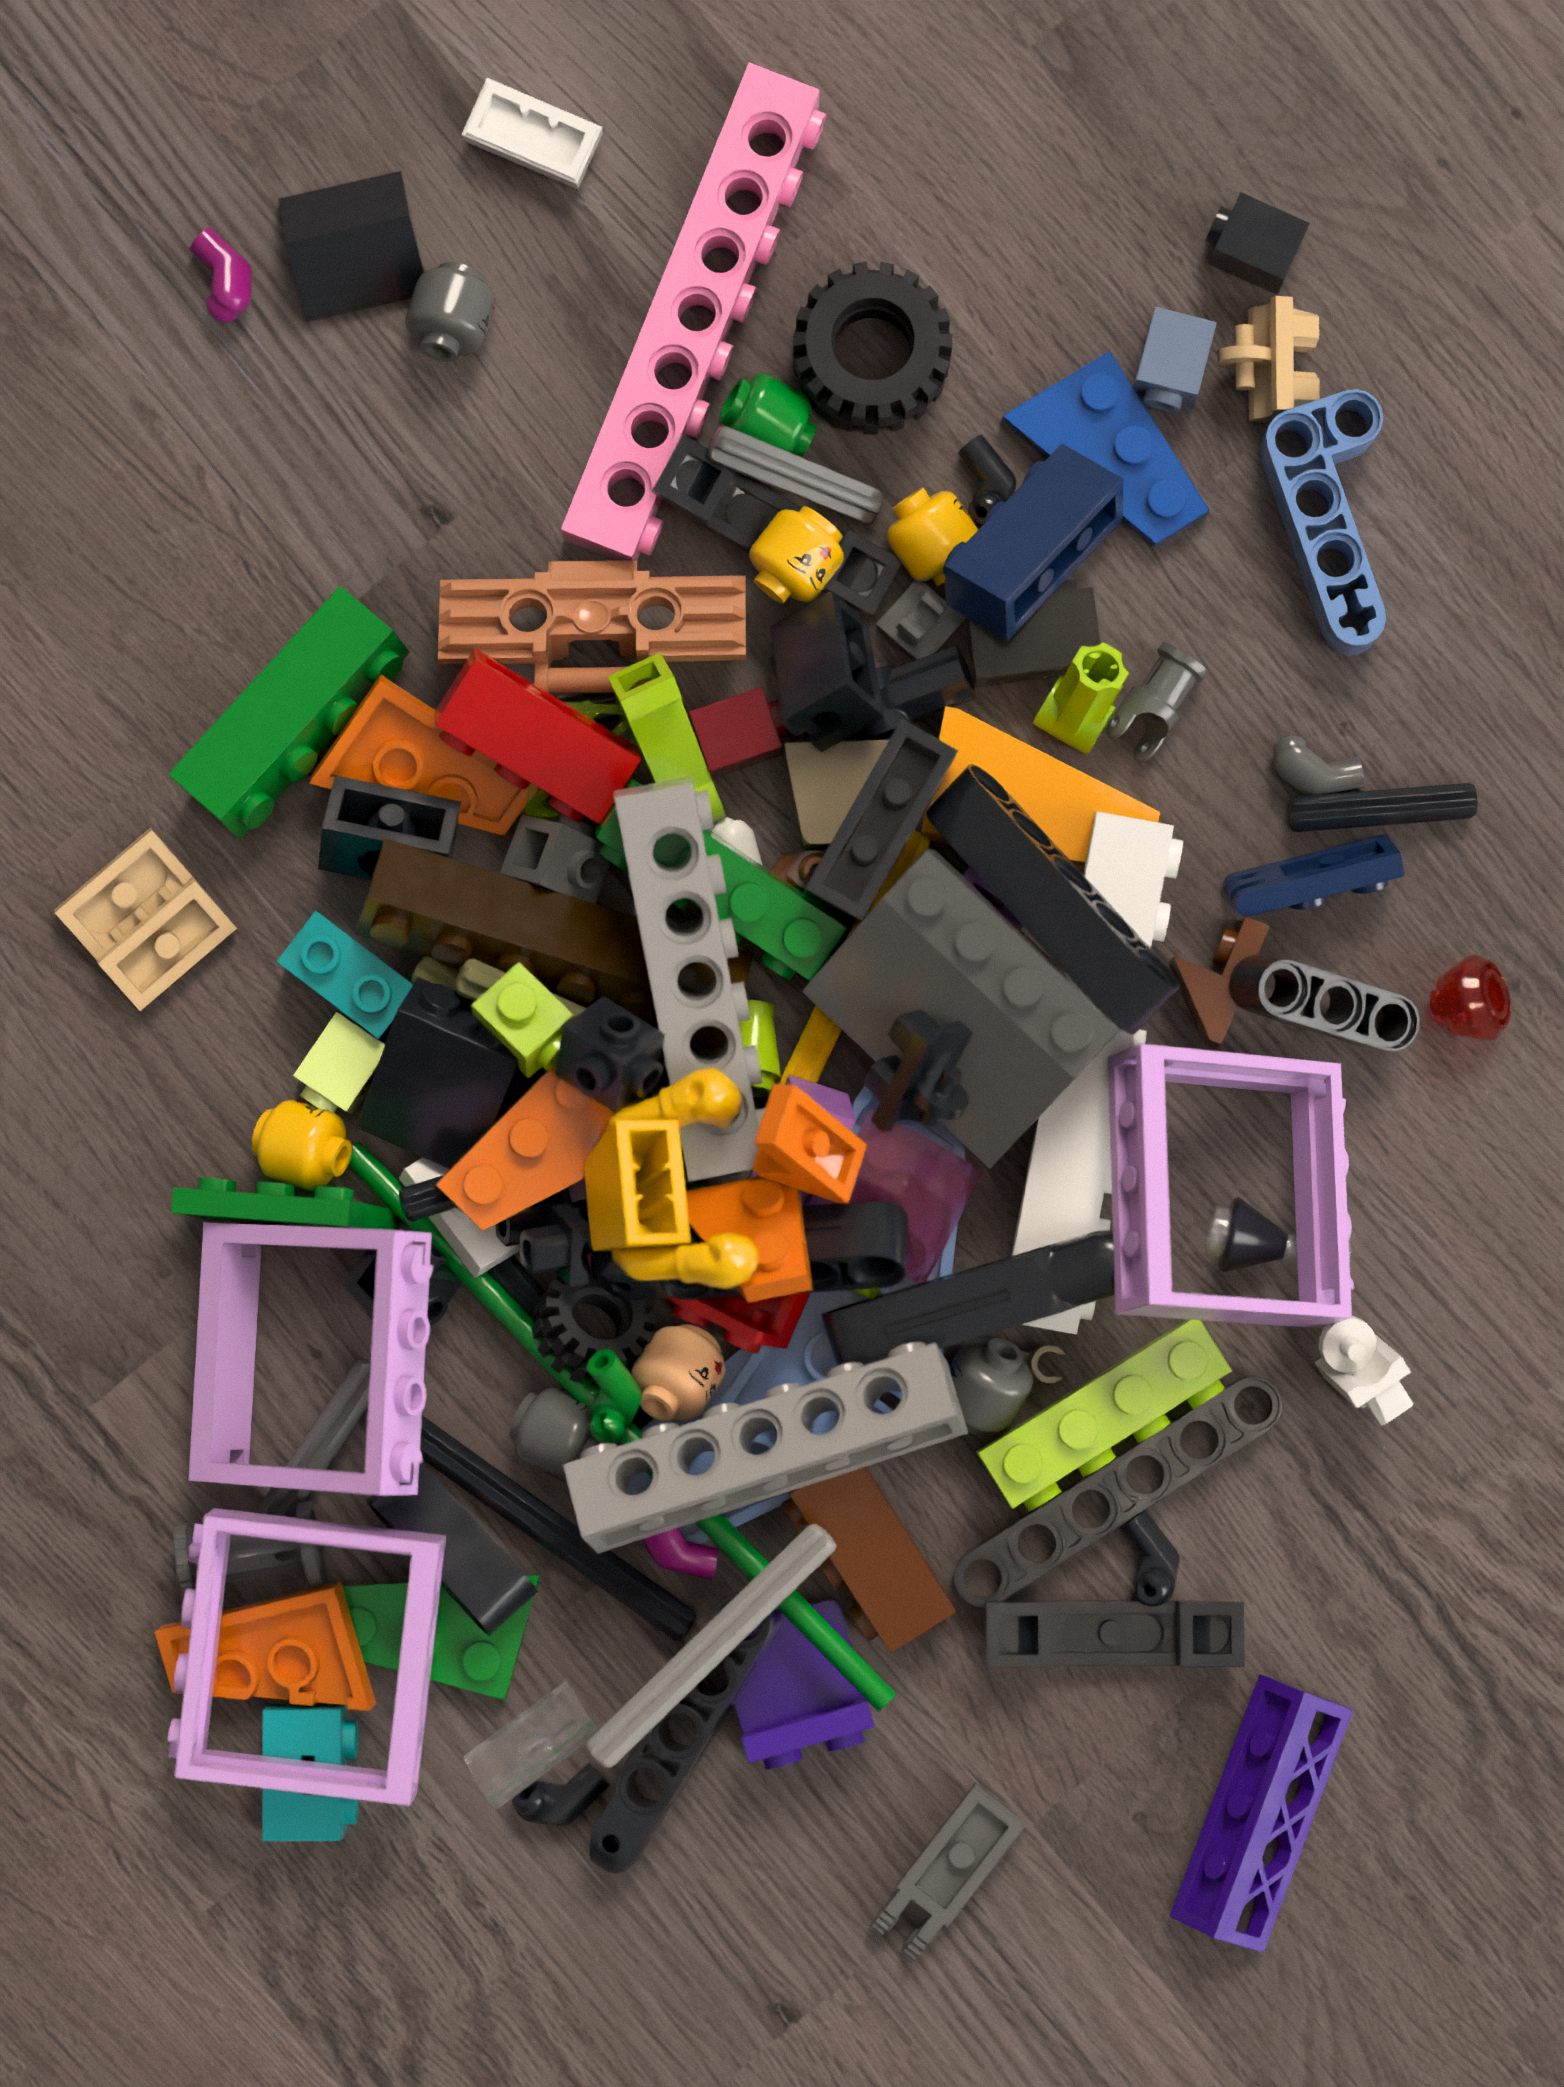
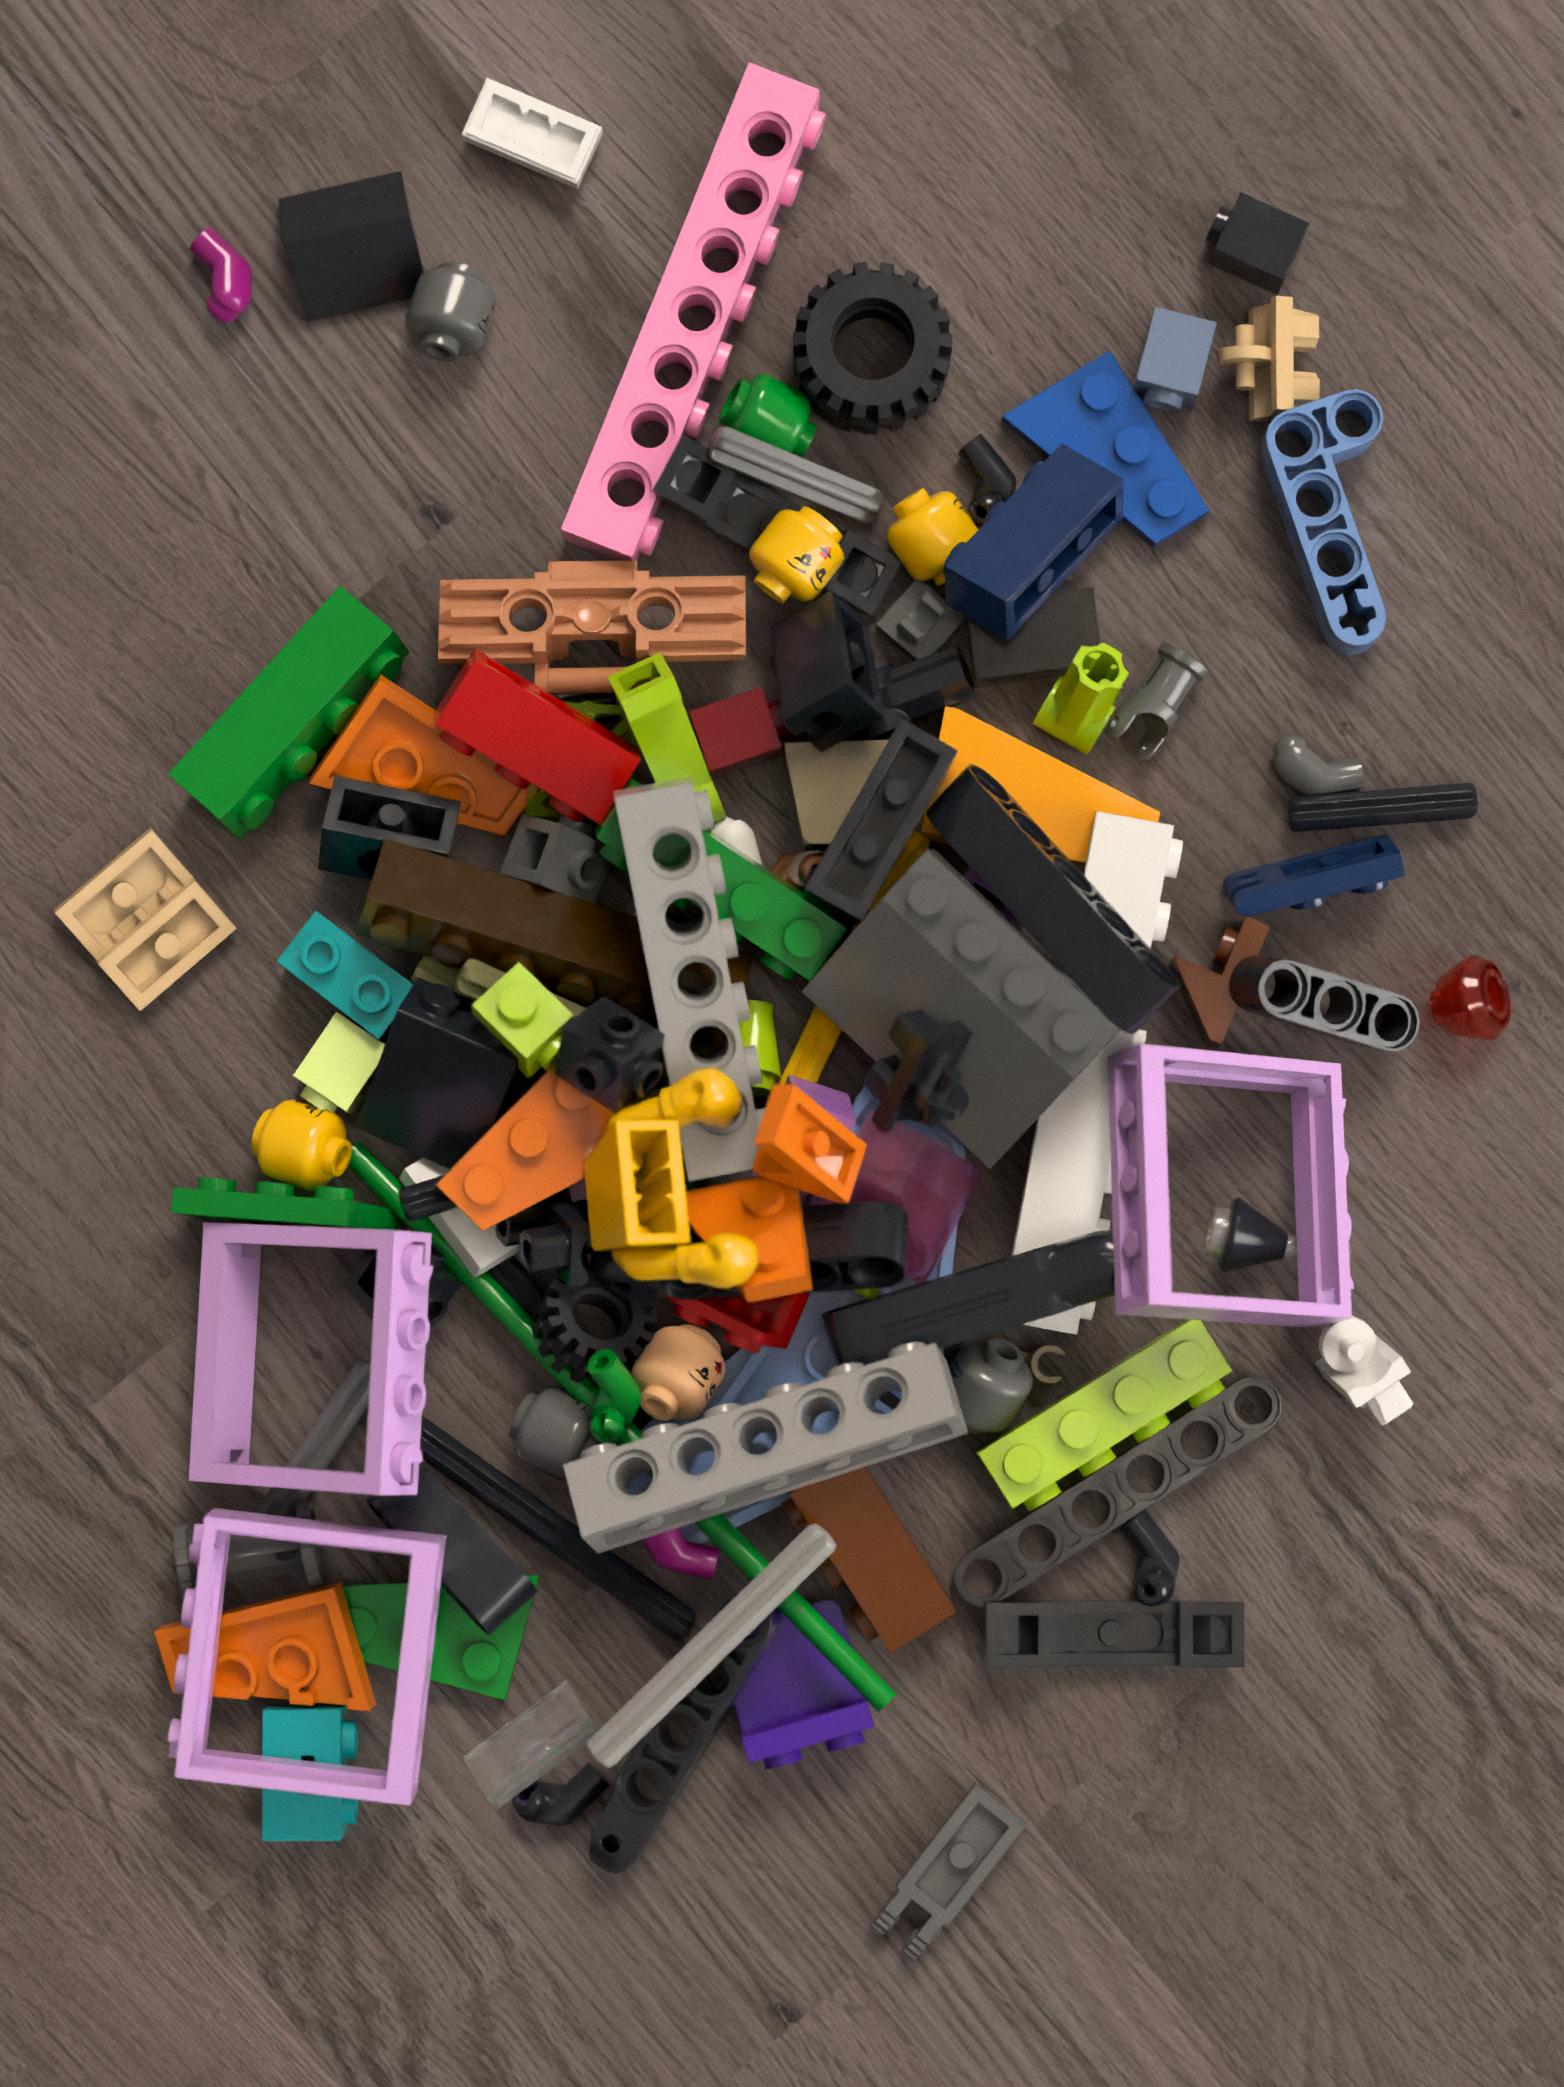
dark purple fence [1169,1674,1353,1953] -> none

